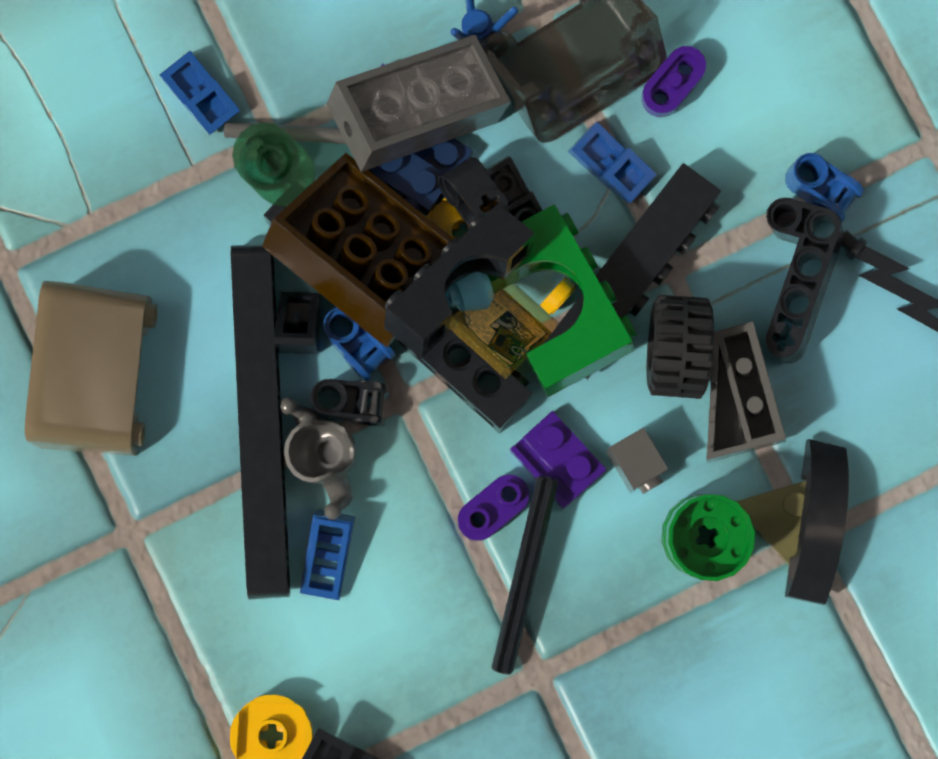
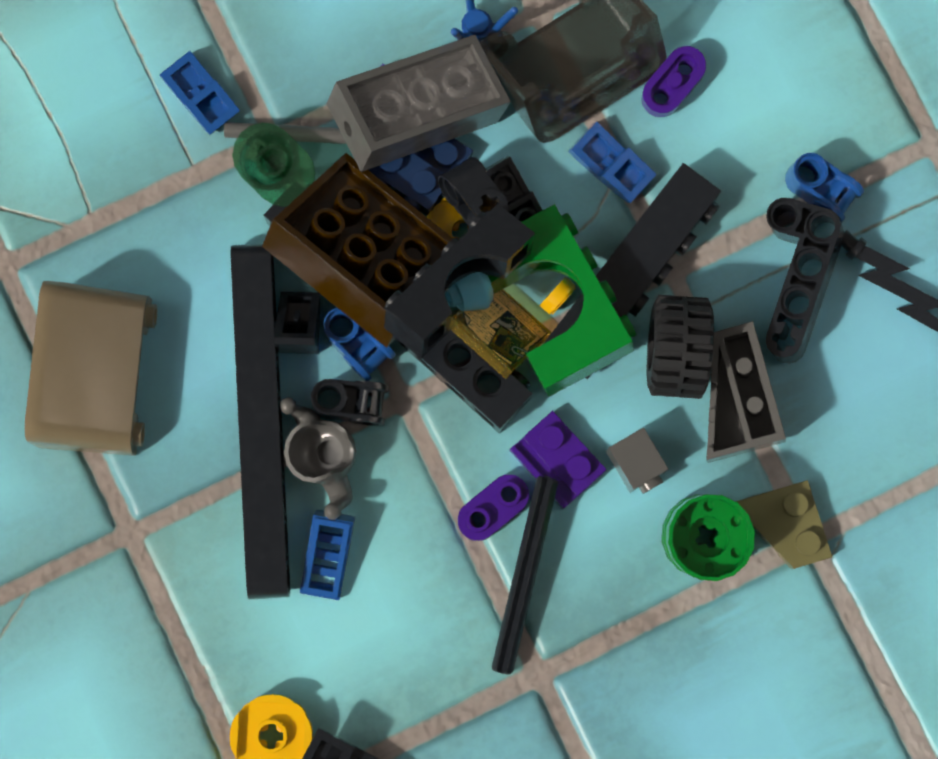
black slope [785,439,849,605] -> none

